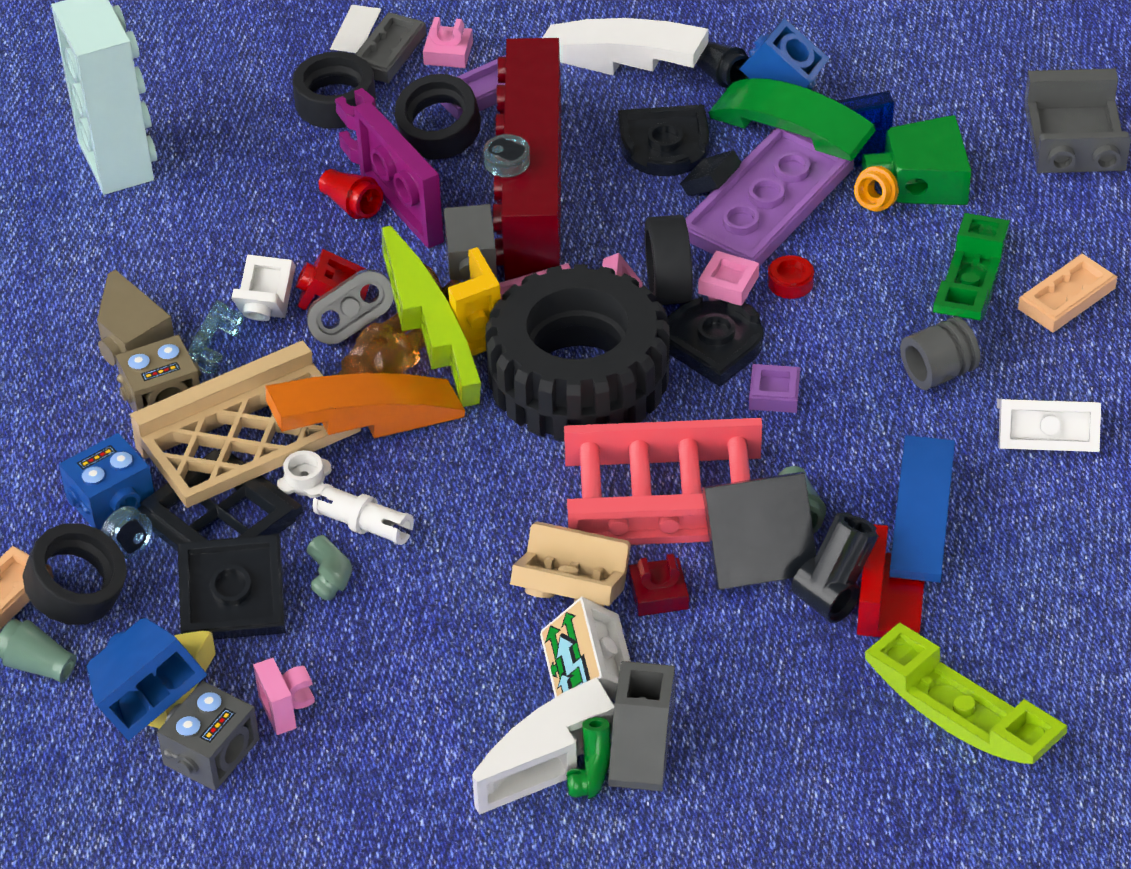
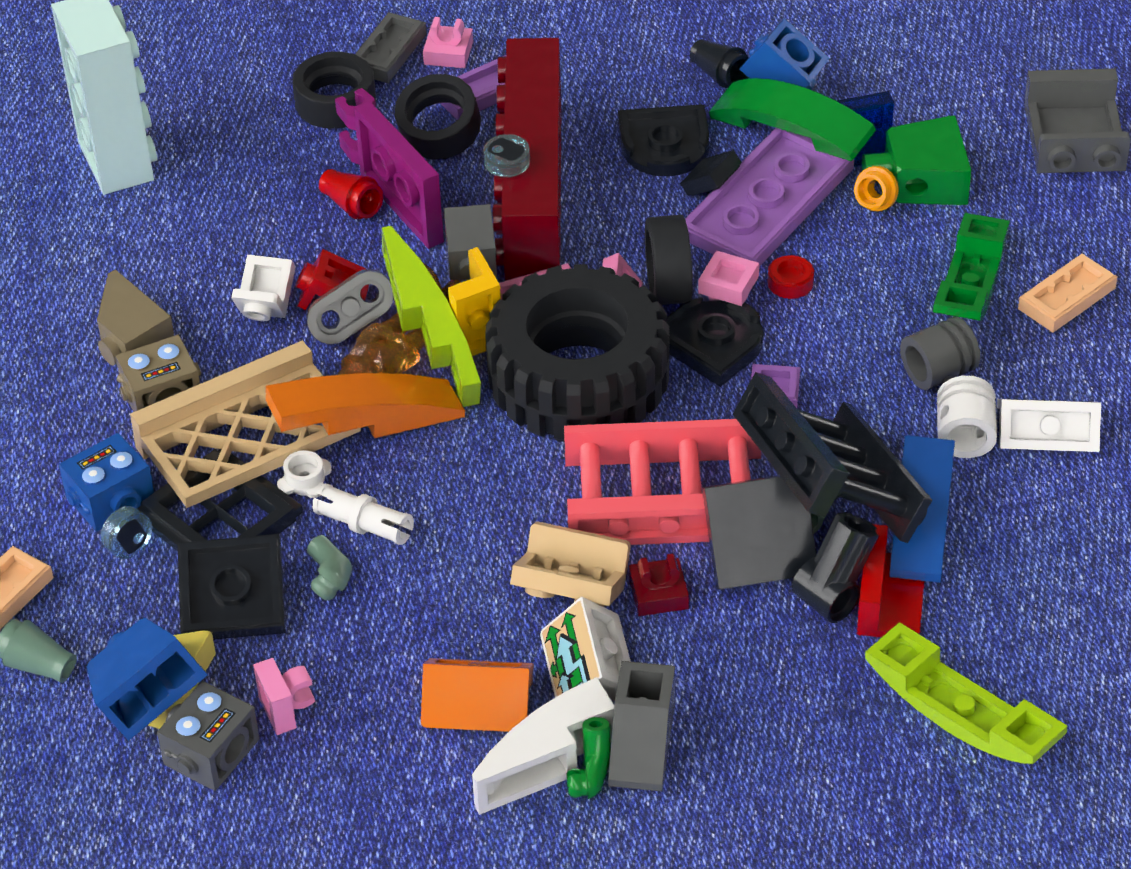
black tyre [22,523,127,625] -> none
clear light blue piece [188,300,244,374] -> none
white sticker [330,5,381,53] -> none
white slope [542,18,709,75] -> none
none -> orange panel [421,658,534,732]
none -> black fence [733,372,932,543]
none -> white piece [937,376,997,458]

